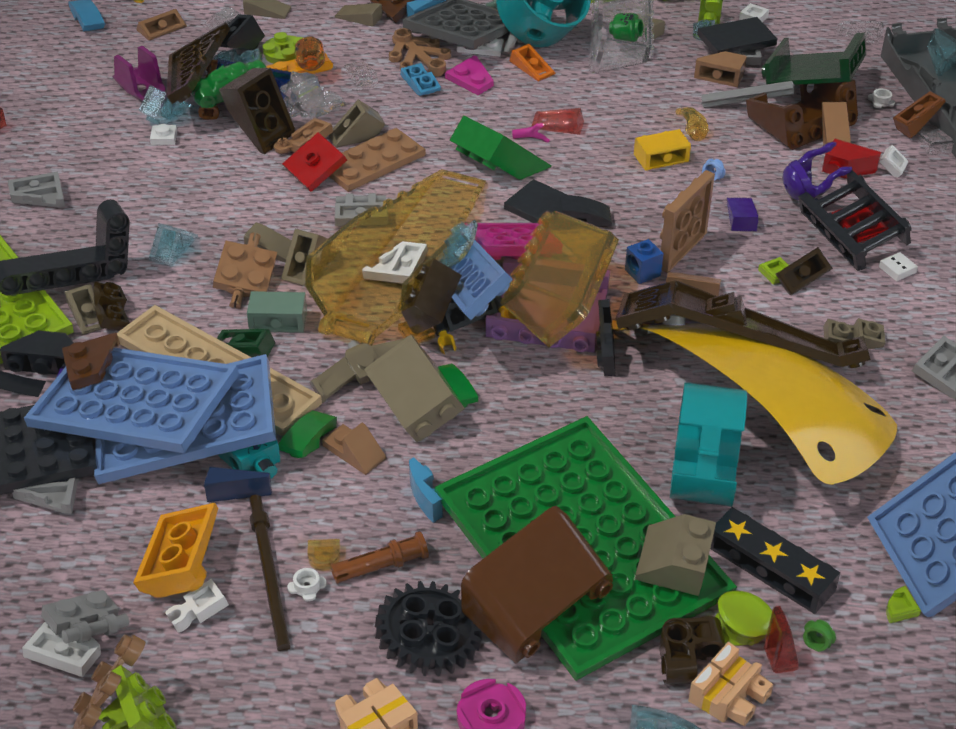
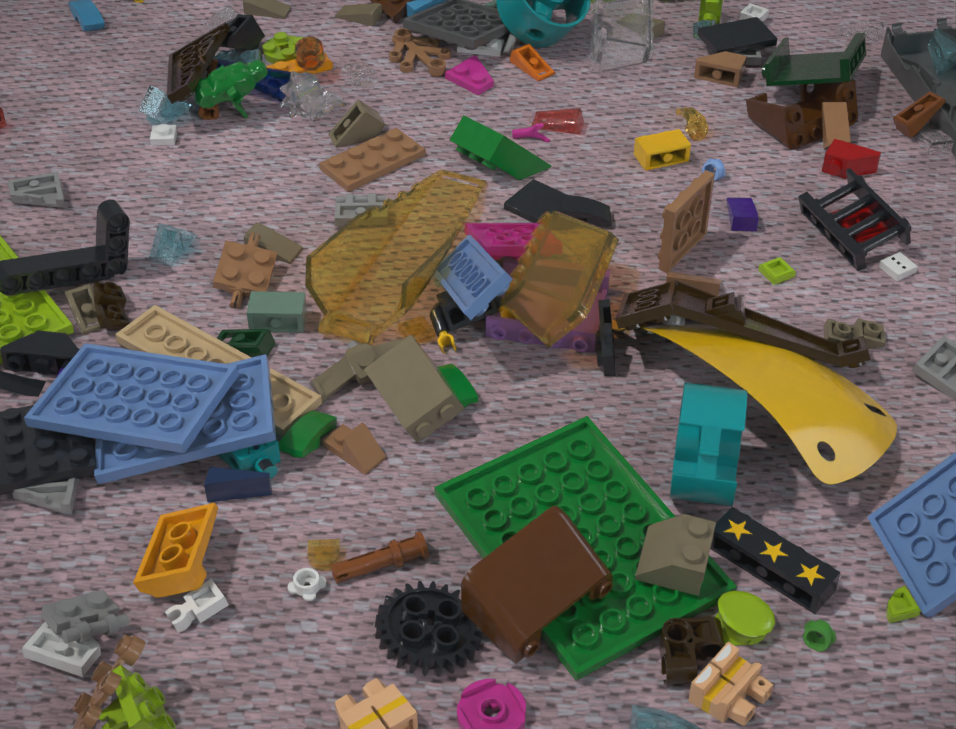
reddish brown wing [62,332,120,390] -> none
magenta piece [112,46,165,102] -> none
medium nougat slope [136,9,187,40] -> none
dark brown slope [219,68,296,154] -> none
dark brown bar [249,494,290,651] -> none
medium nougat hinge [274,118,333,154] -> none
dark tan slope [281,229,330,286] -> none
red plate [282,132,347,192] -> none
white wing [362,241,428,284] -> none
dark azure slope [400,63,441,96] -> none
dark brown slope [401,258,462,335] -> none
dark azure slope [409,457,443,523] -> none
clear light blue slope [438,220,478,268] -> none
green head [609,13,644,42] -> none
blue brick [625,239,664,284] -> none
light grey axle [701,81,794,108] -> none
clear red slope [764,606,799,673] -> none
dark brown slope [775,247,833,295] -> none
dark purple hair [782,142,852,200] -> none
white plate [868,88,895,108] -> none
white tile [879,145,908,178] -> none

